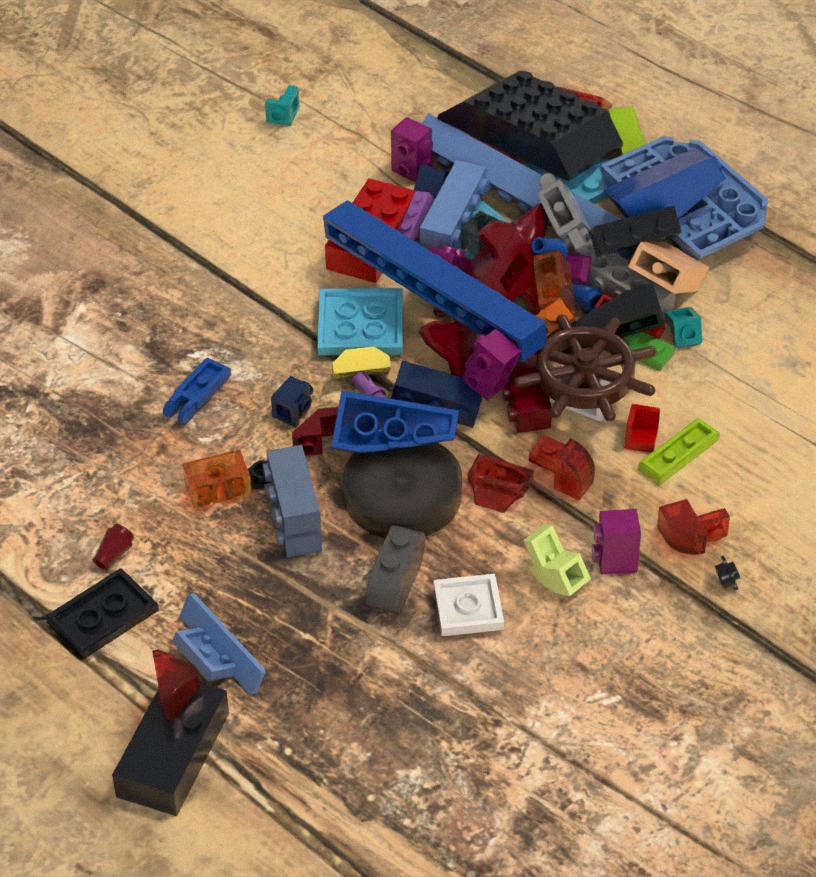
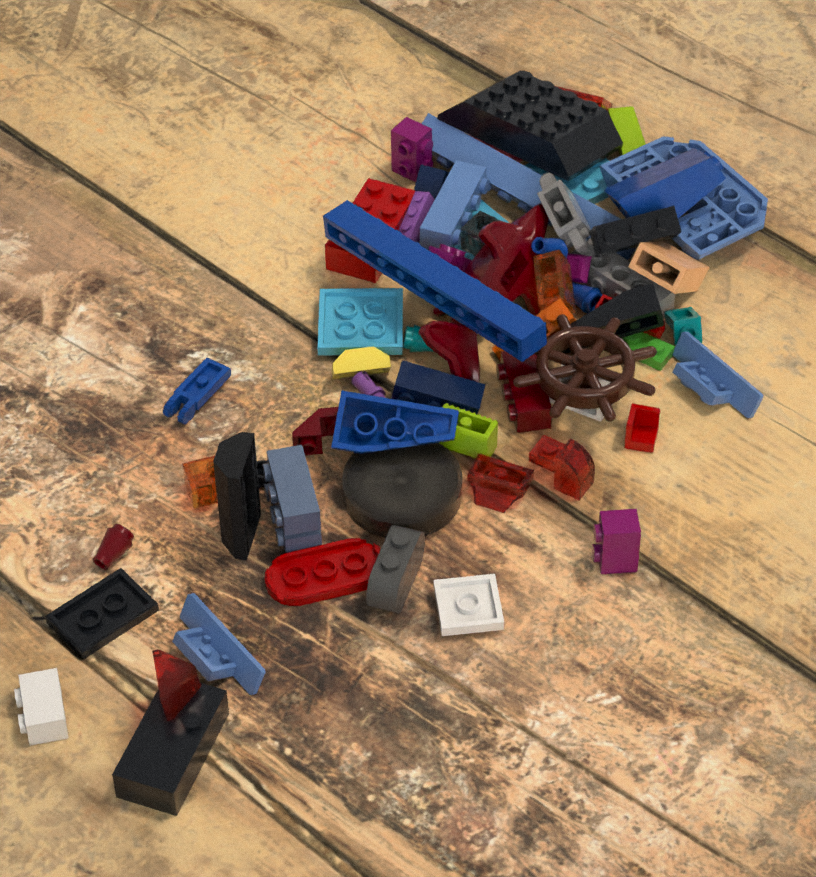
teal bracket [265,85,300,126] -> none
dark blue brick [271,376,314,428] -> none
magenta brick [462,329,522,401] -> none
yellowish green brick [523,524,591,596] -> none
lime tile [638,418,720,485] -> none
clear red brick [657,499,730,555] -> none
black plate [714,555,740,590] -> none
none -> white brick [14,668,69,746]
none -> black piece [213,432,261,560]
none -> red tile [265,538,381,606]
none -> teal cone [403,324,434,352]
none -> lime brick [433,403,498,462]
none -> medium blue bracket [672,332,764,418]

